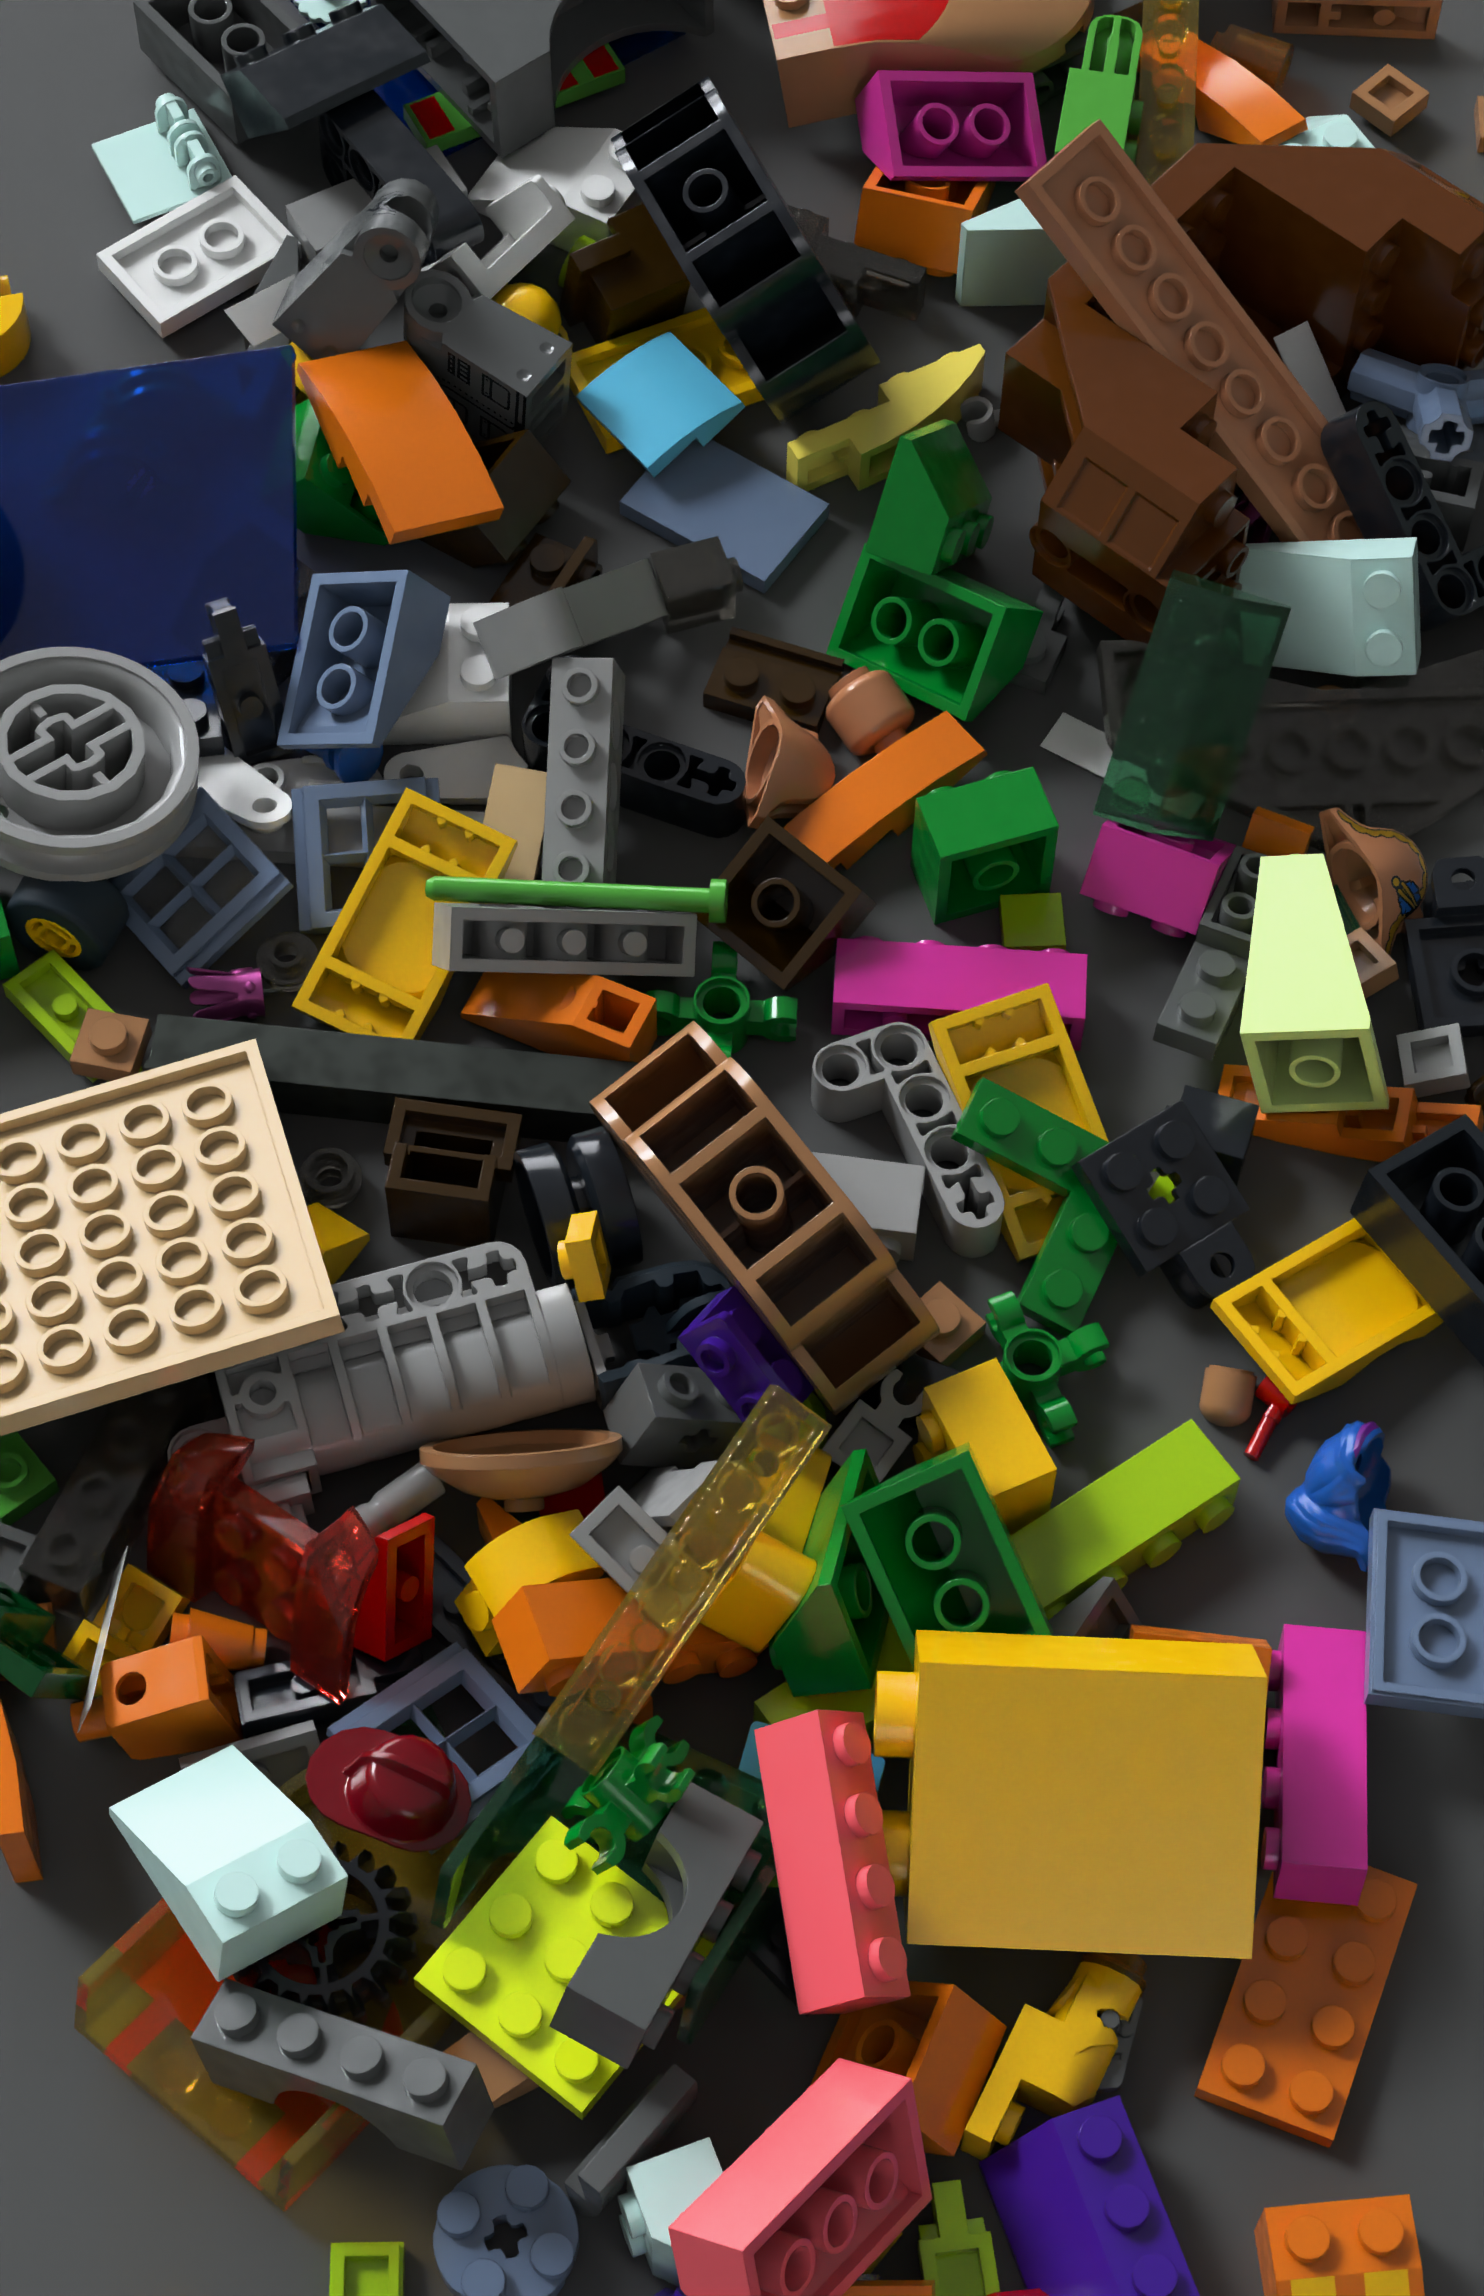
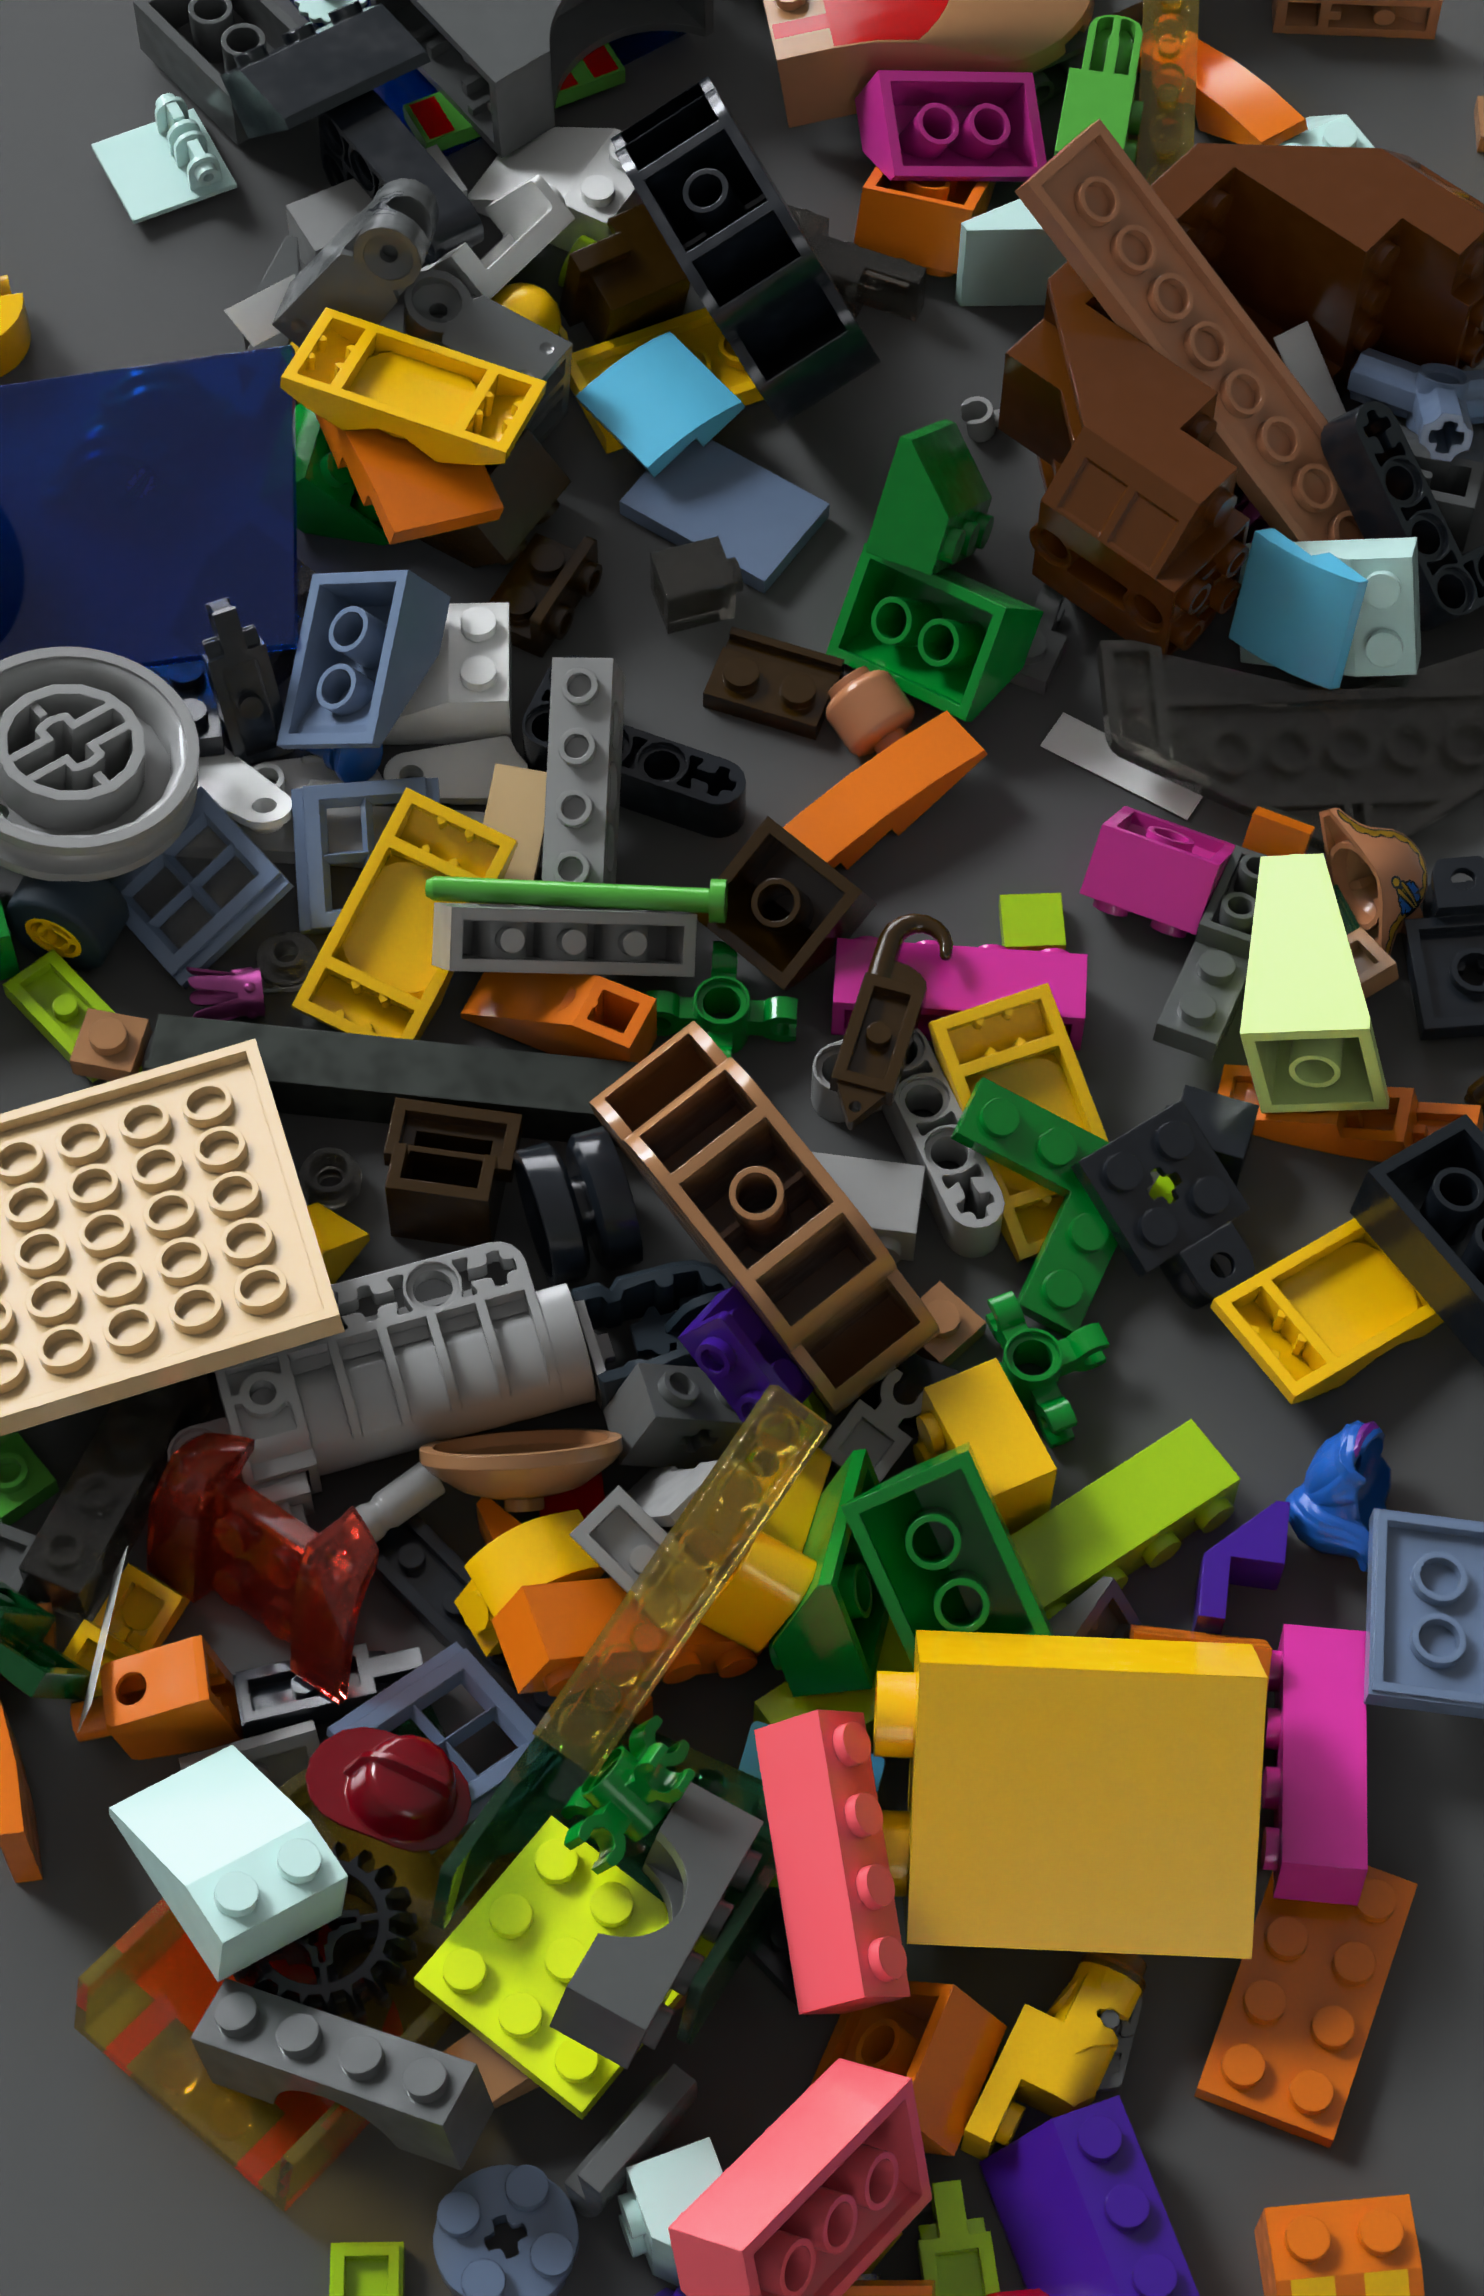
white plate [96,175,302,338] -> none
orange cone [169,1607,267,1671] -> none
red slope [325,1512,435,1662] -> none
light grey beam [473,558,670,680] -> none
yellow plate [557,1210,611,1303] -> none
nougat hat [744,695,835,829] -> none
light yellow slope [786,344,985,491] -> none
green brick [910,766,1059,925] -> none
clear green slope [1093,569,1291,841] -> none
medium nougat piece [1199,1365,1257,1427] -> none
clear orange brick [1210,24,1294,94] -> none
red hand [1243,1375,1298,1461] -> none
medium nougat plate [1349,64,1430,137] -> none
light grey plate [1396,1023,1471,1098] -> none
none -> yellow slope [280,307,547,465]
none -> dark brown plate [830,913,954,1130]
none -> dark purple slope [1192,1501,1290,1634]
none -> medium azure slope [1229,527,1368,690]

